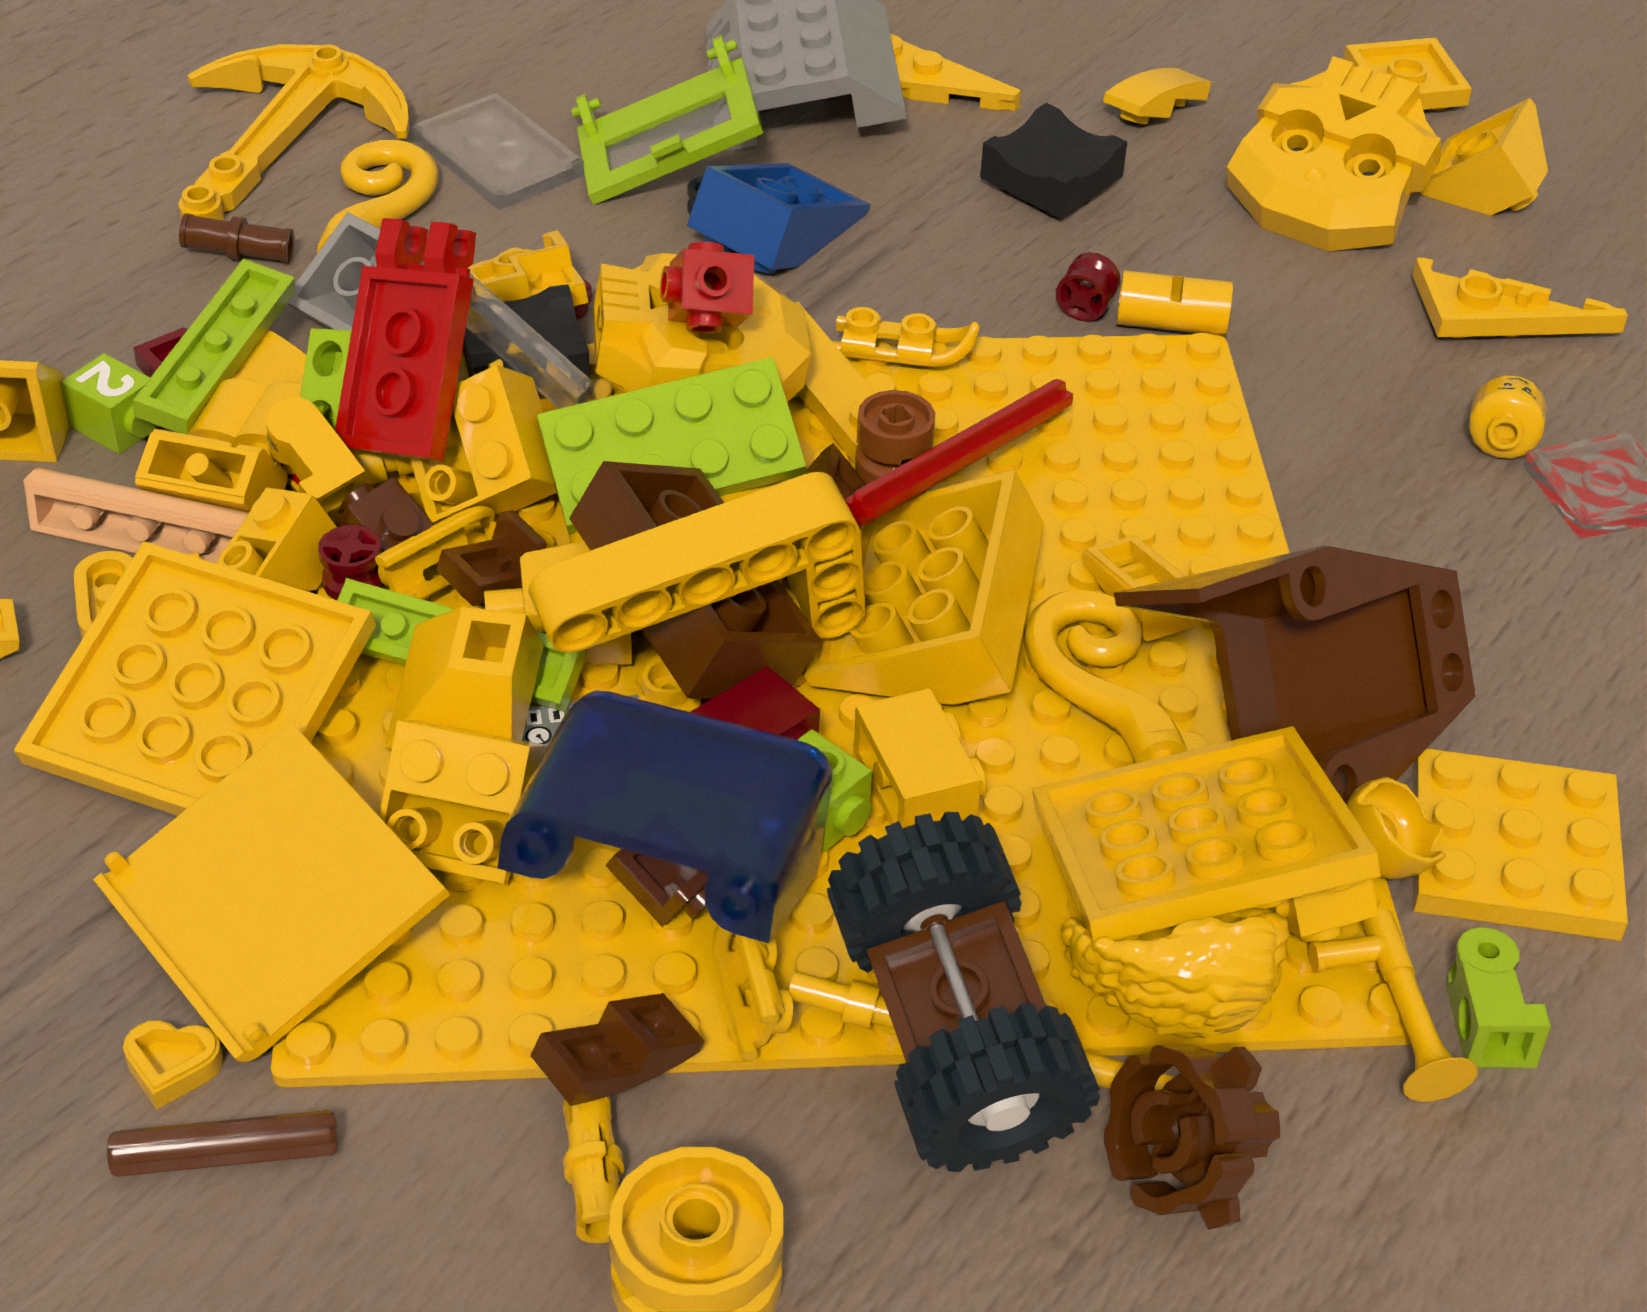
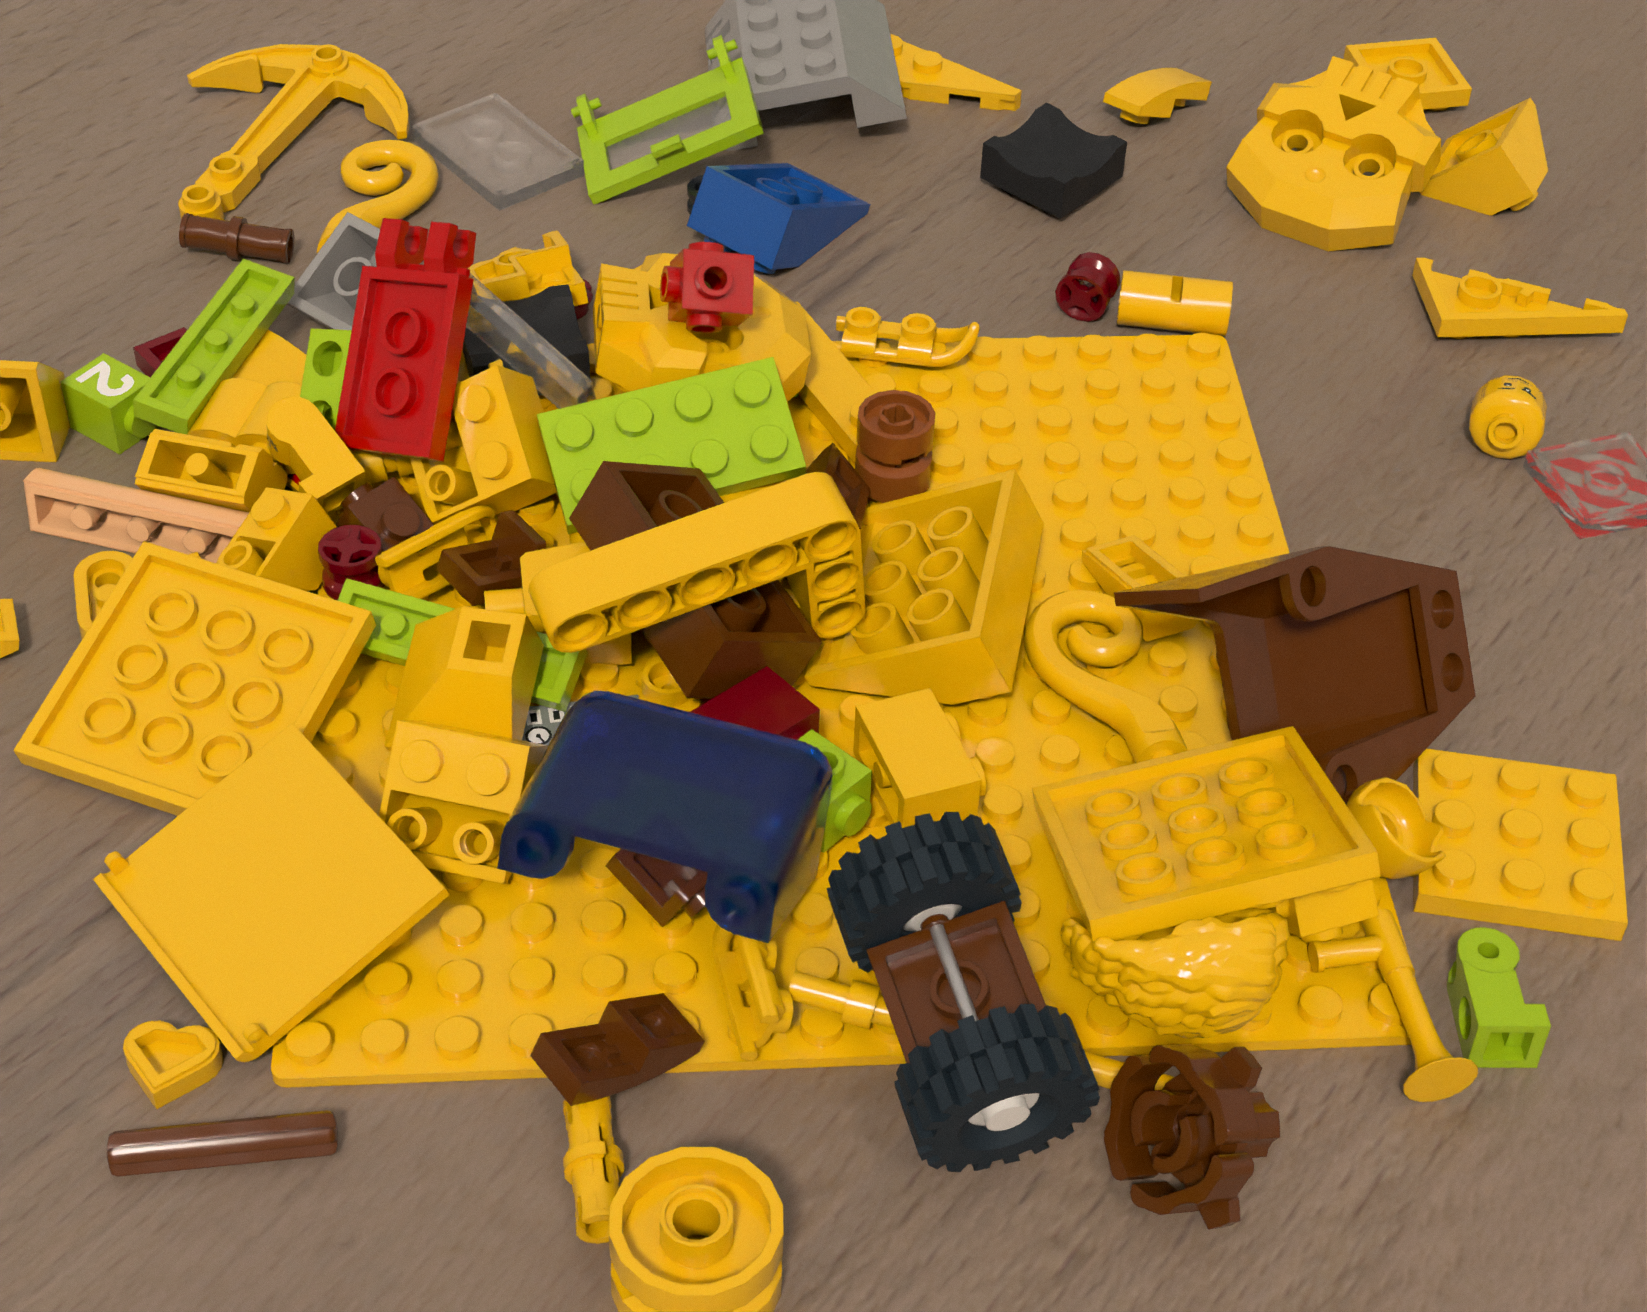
red axle [845,379,1074,526] -> none

